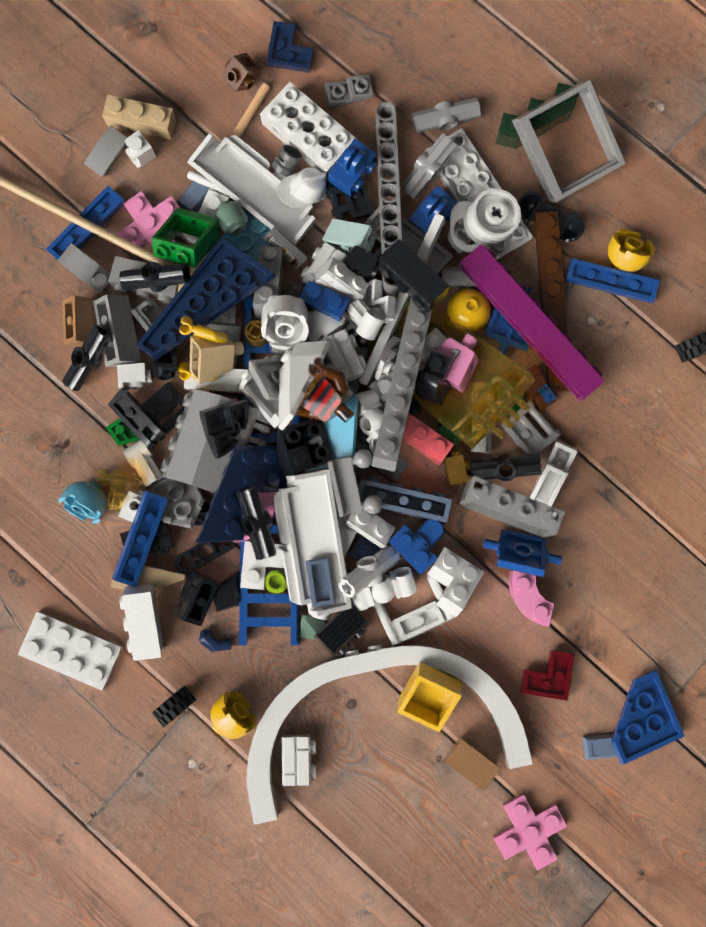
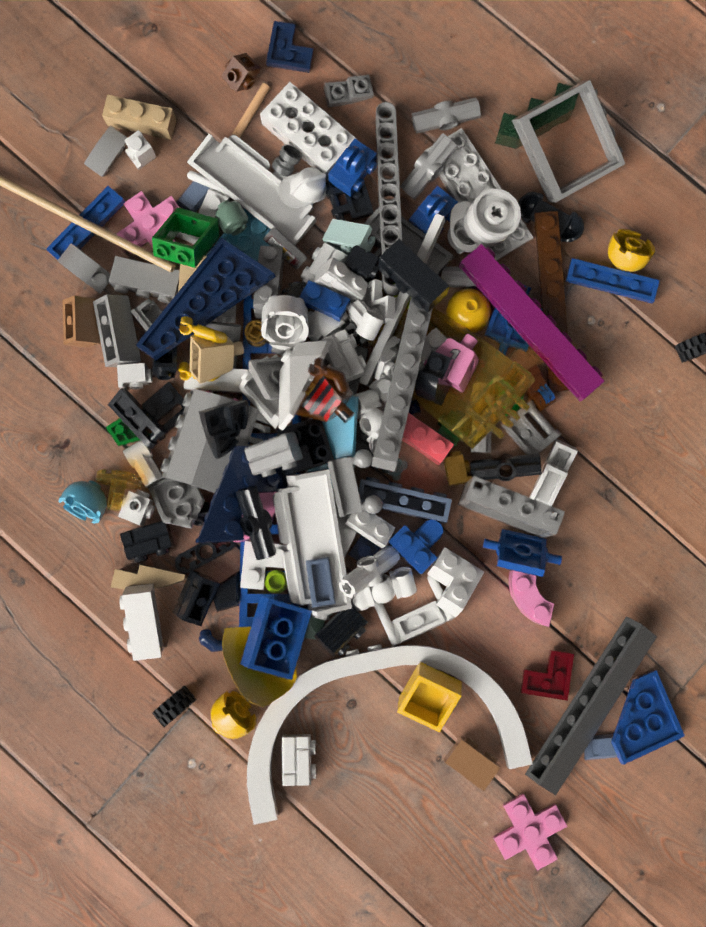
white plate [18,611,123,691] -> none
black piece [62,325,112,391] -> none
blue plate [112,491,168,587] -> none
black piece [119,262,191,292] -> none
none -> yellow piece [222,627,297,707]
none -> blue slope [240,596,312,680]
none -> light grey brick [244,432,303,478]
none -> dark grey brick [525,616,657,795]

